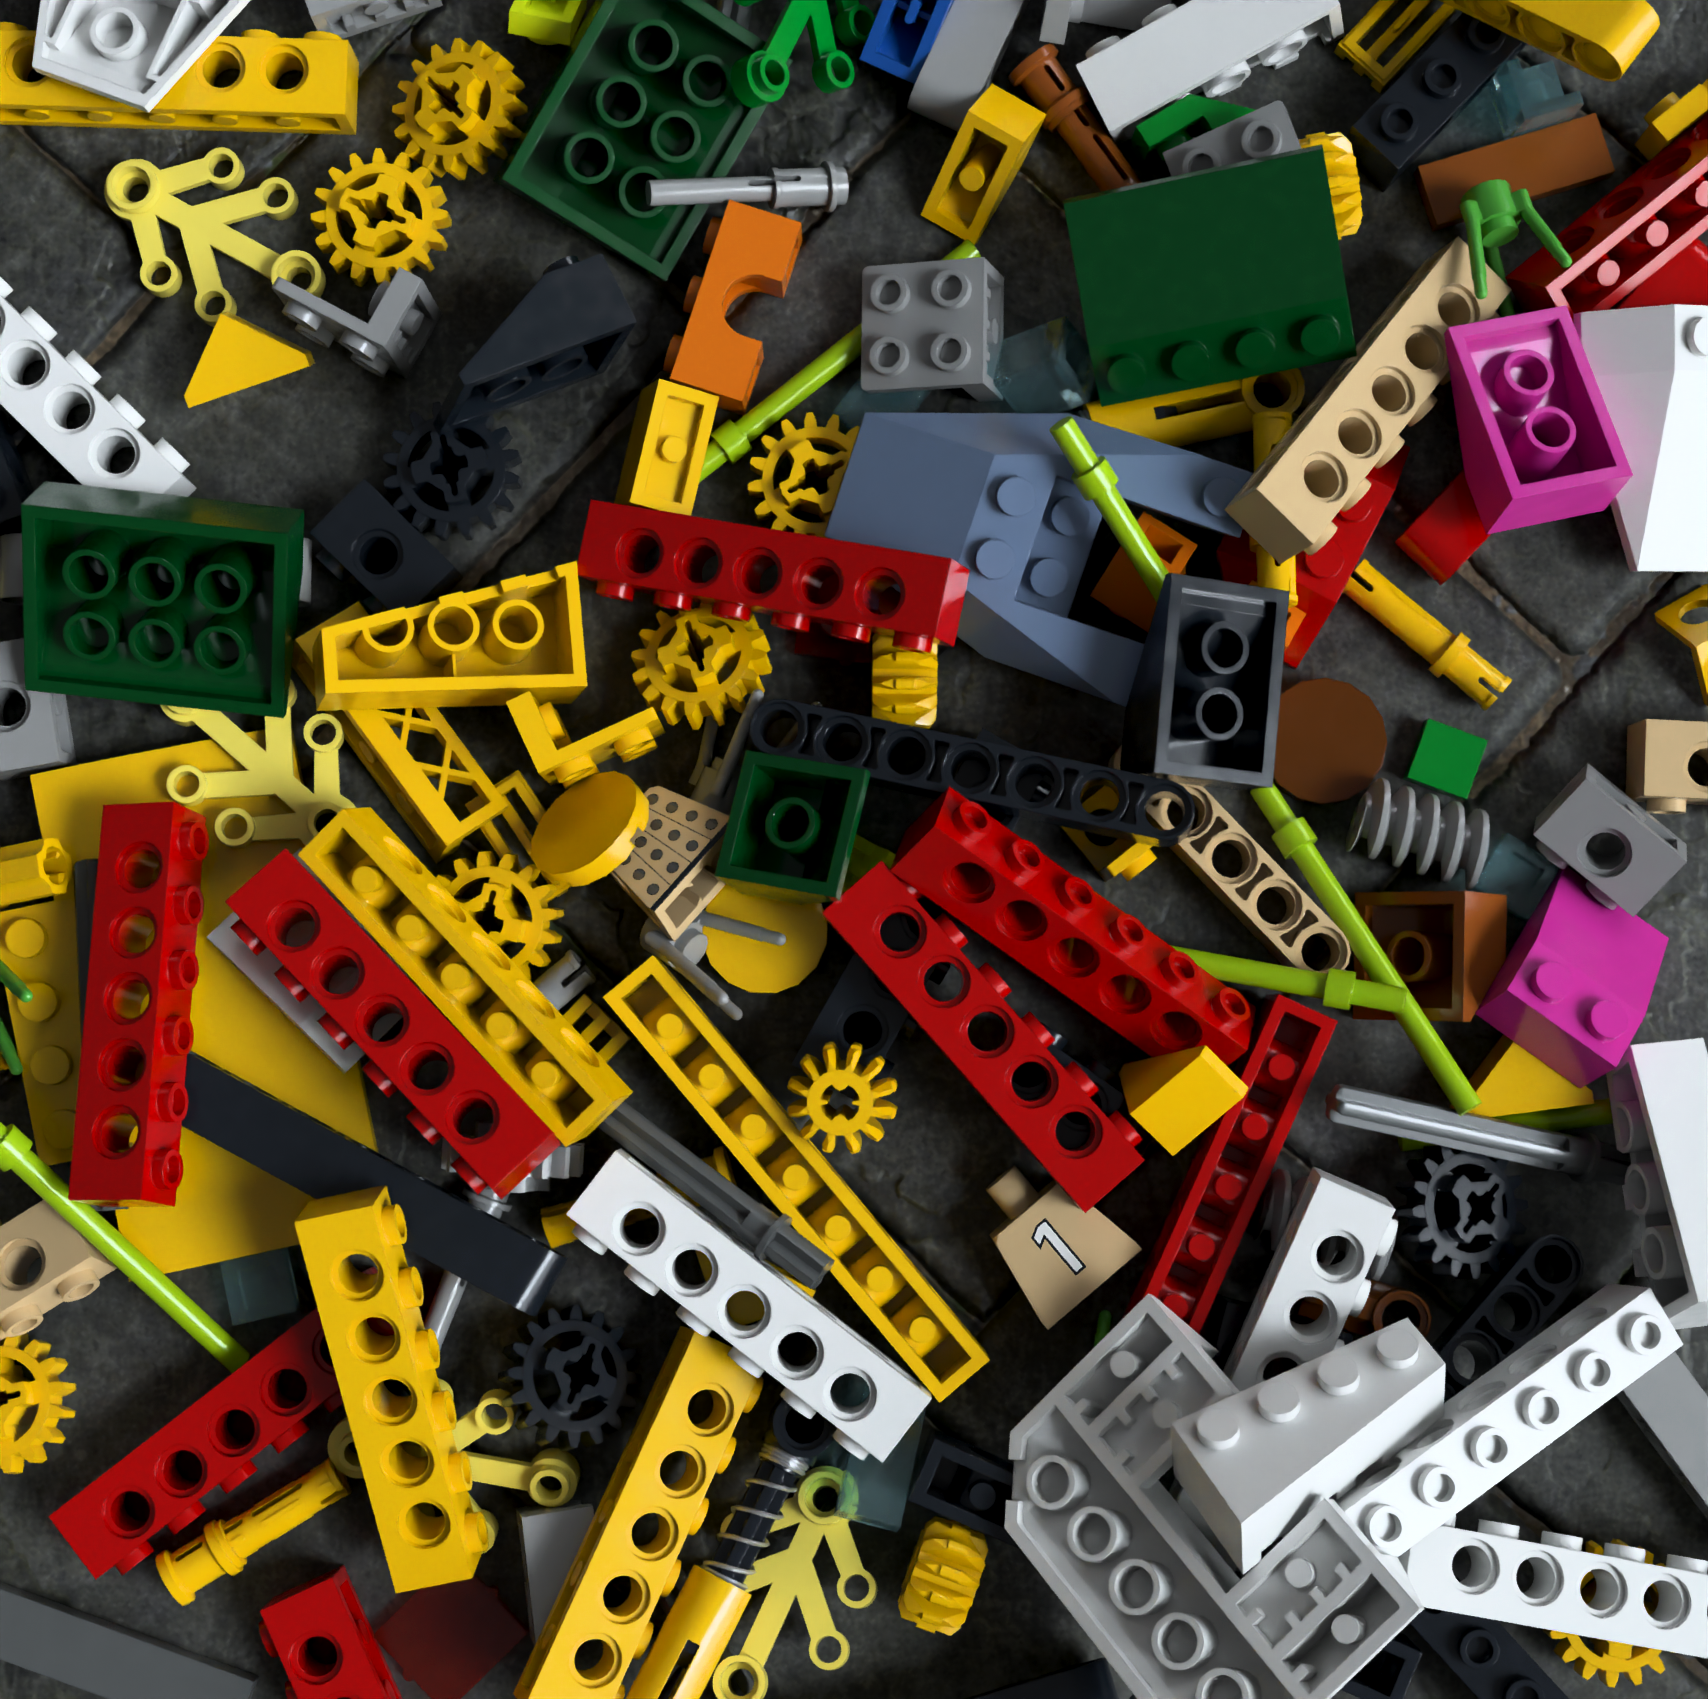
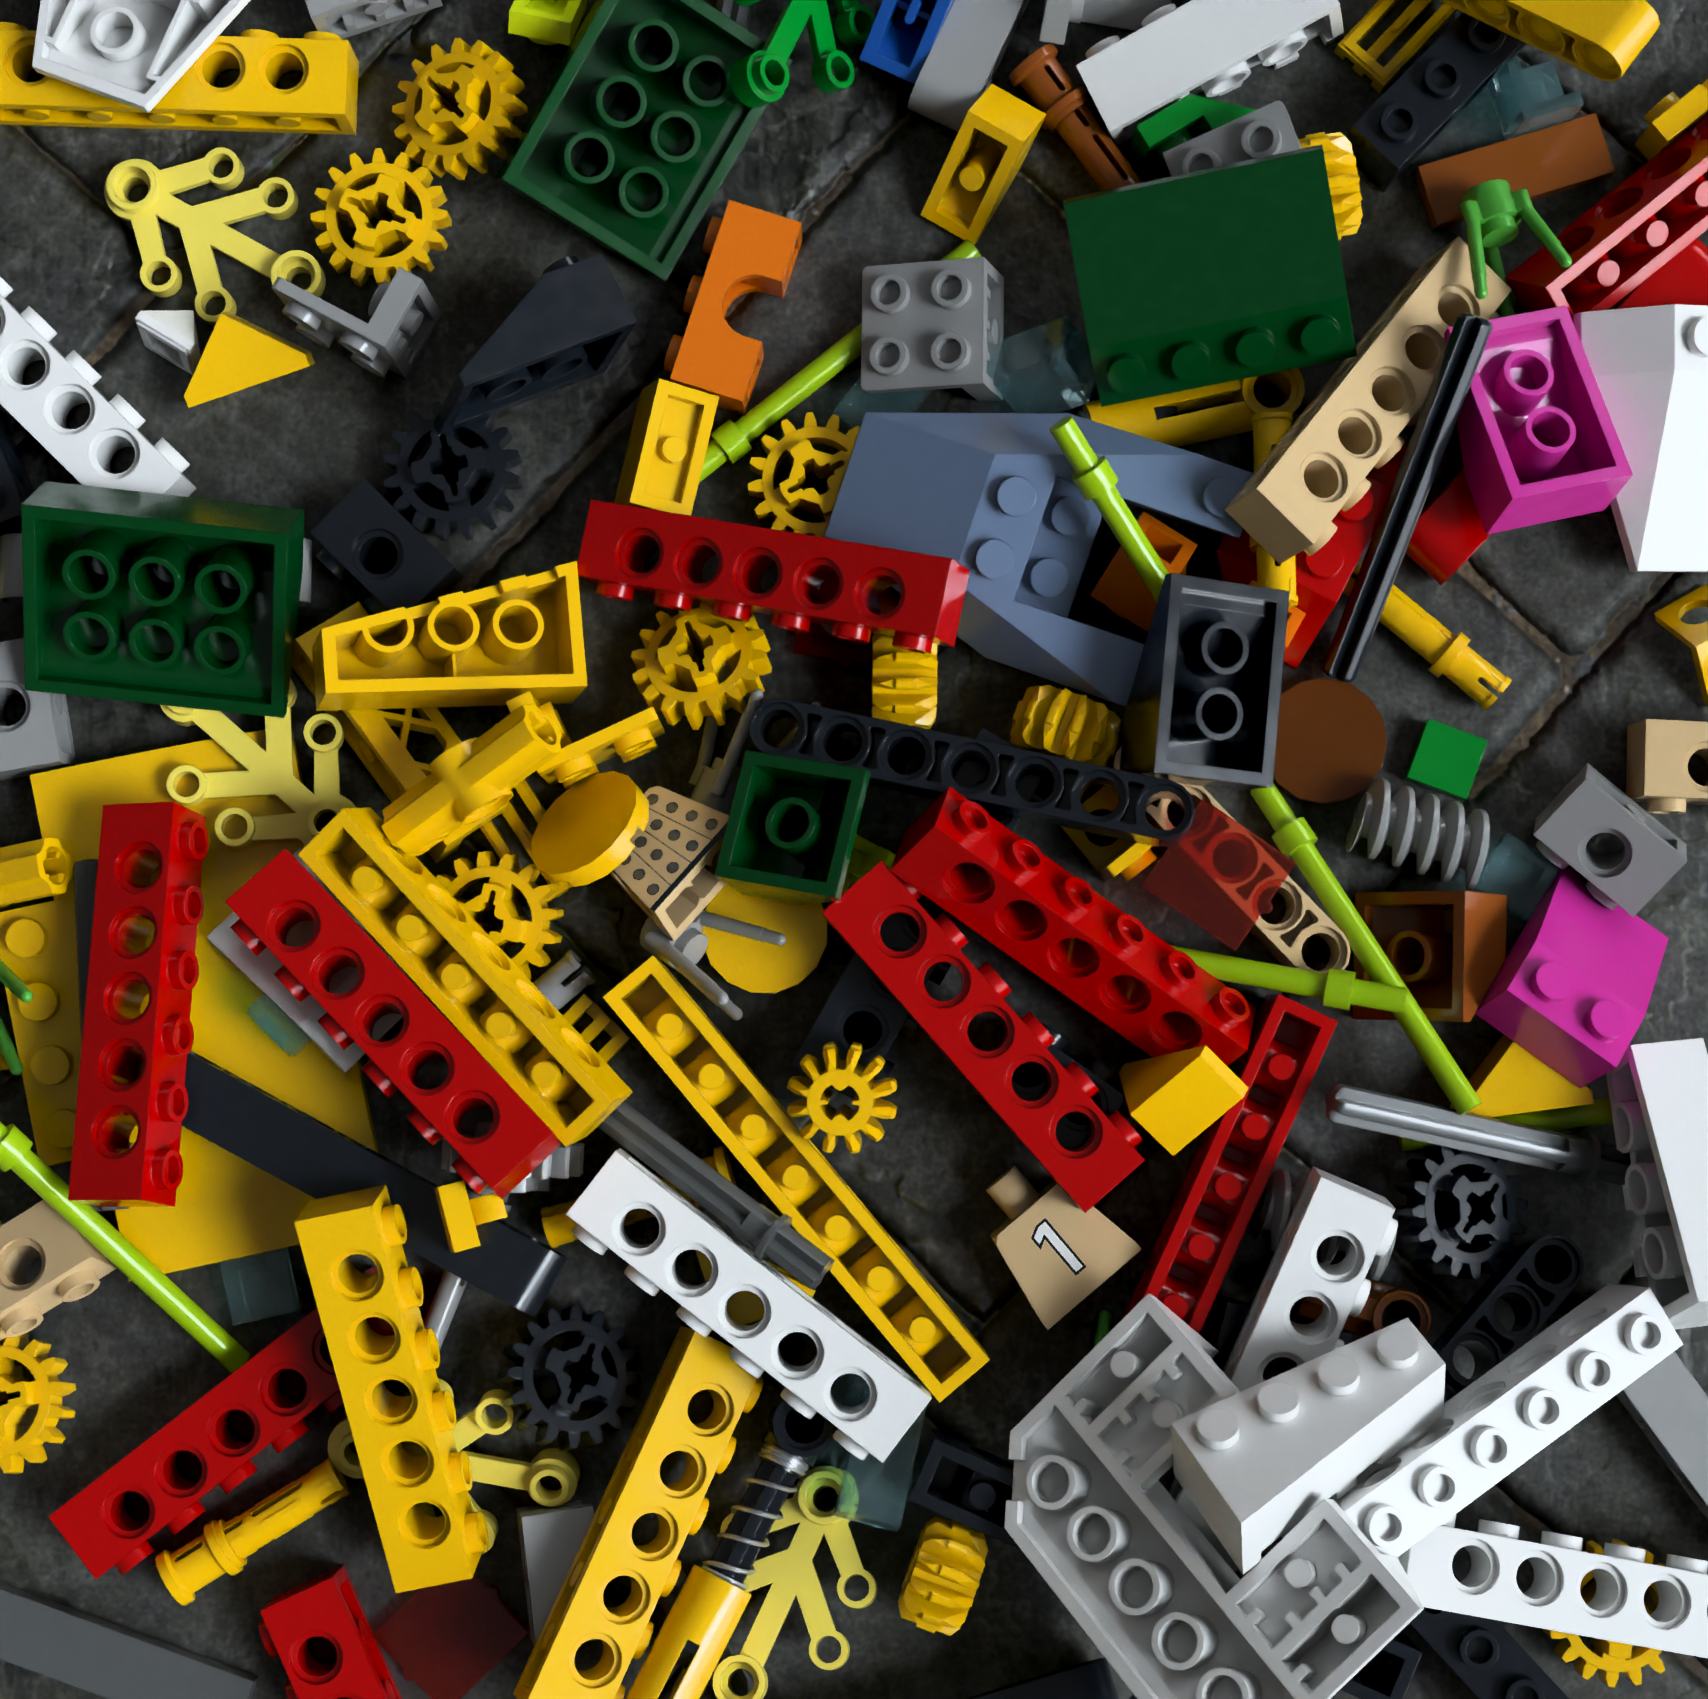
light grey pin [645,161,849,212] -> none
none -> white slope [135,310,201,375]
none -> clear light blue tile [248,993,311,1058]
none -> yellow piece [381,703,562,858]
none -> yellow tile [434,1180,508,1253]
none -> yellow gear [1010,685,1121,767]
none -> clear red piece [1141,799,1296,951]
none -> black axle [1323,313,1492,682]

